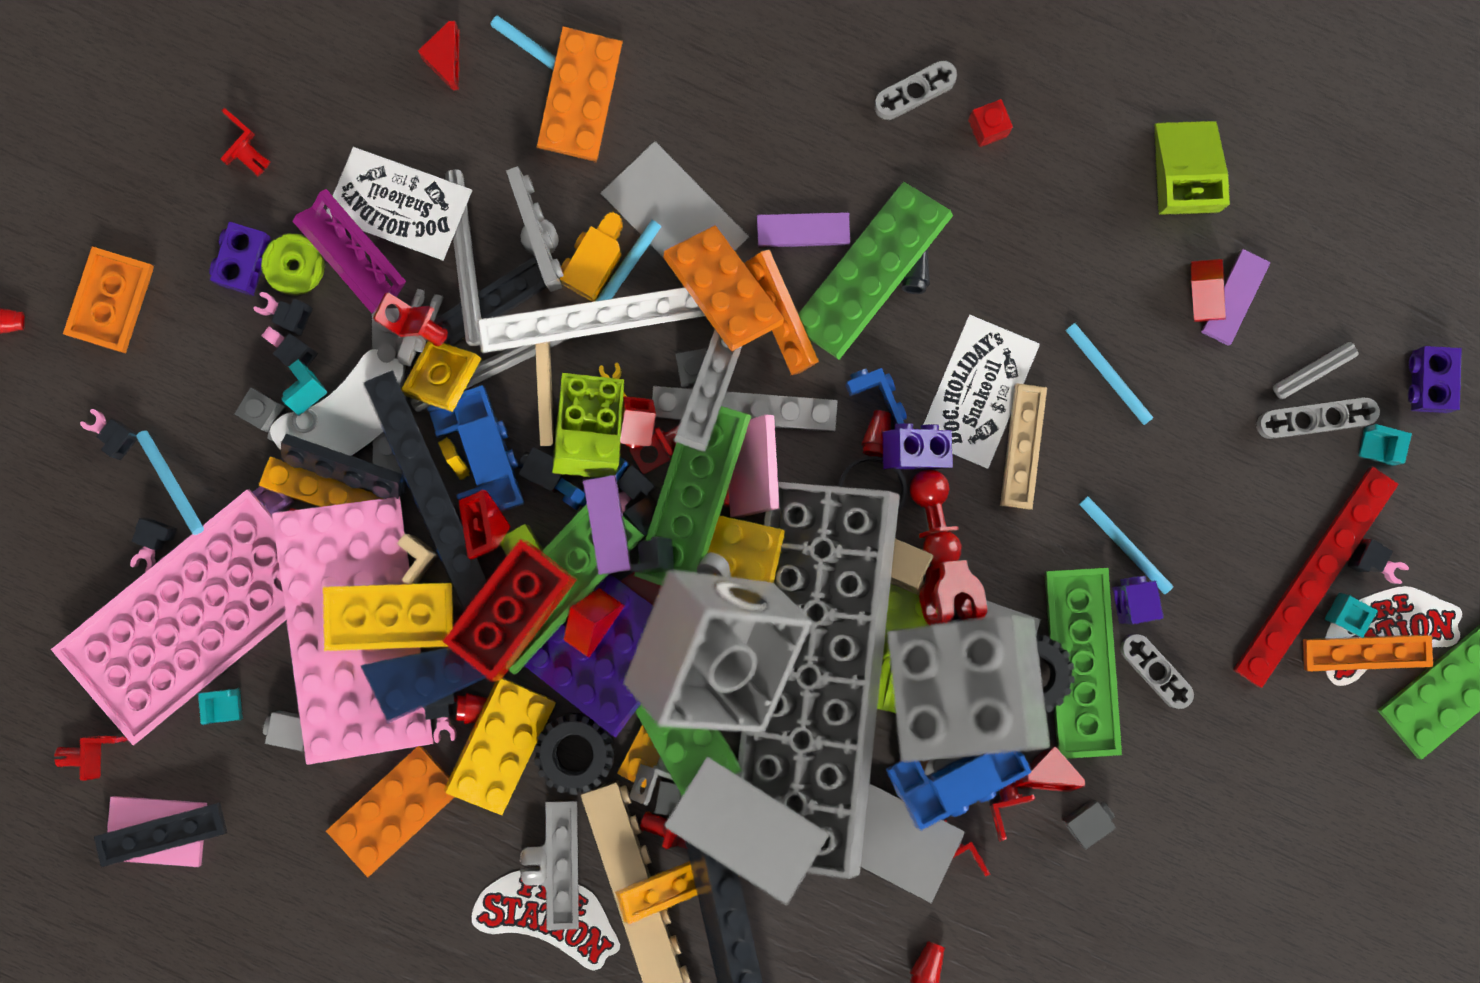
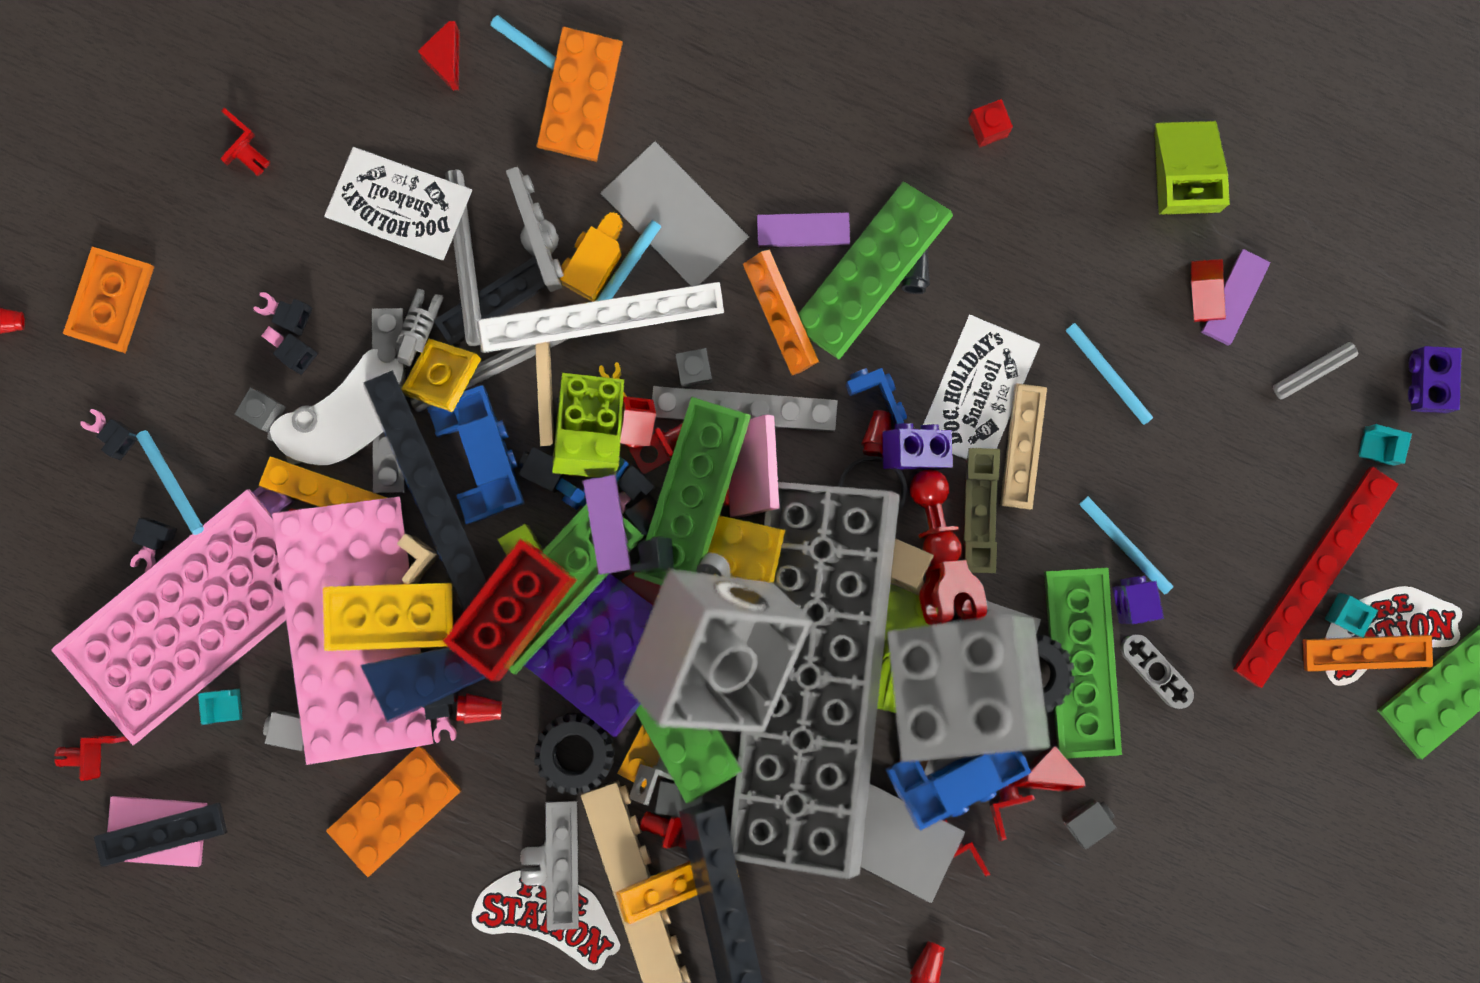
dark purple brick [209,222,272,296] -> none
lime plate [261,233,325,296] -> none
black plate [281,433,404,499] -> none
teal panel [282,359,327,416] -> none
magenta fence [293,189,406,314] -> none
red bracket [373,293,448,347] -> none
yellow tile [438,438,470,480] -> none
yellow plate [444,678,556,815] -> none
red slope [459,490,511,559] -> none
red slope [563,588,625,657] -> none
orange plate [663,225,784,352] -> none
light grey sticker [665,757,829,904] -> none
light grey plate [674,330,742,452] -> none
light grey beam [874,61,957,120] -> none
light grey beam [1257,398,1380,439] -> none
black piece [1348,539,1409,584] -> none
none -> olive slope [963,448,1000,573]

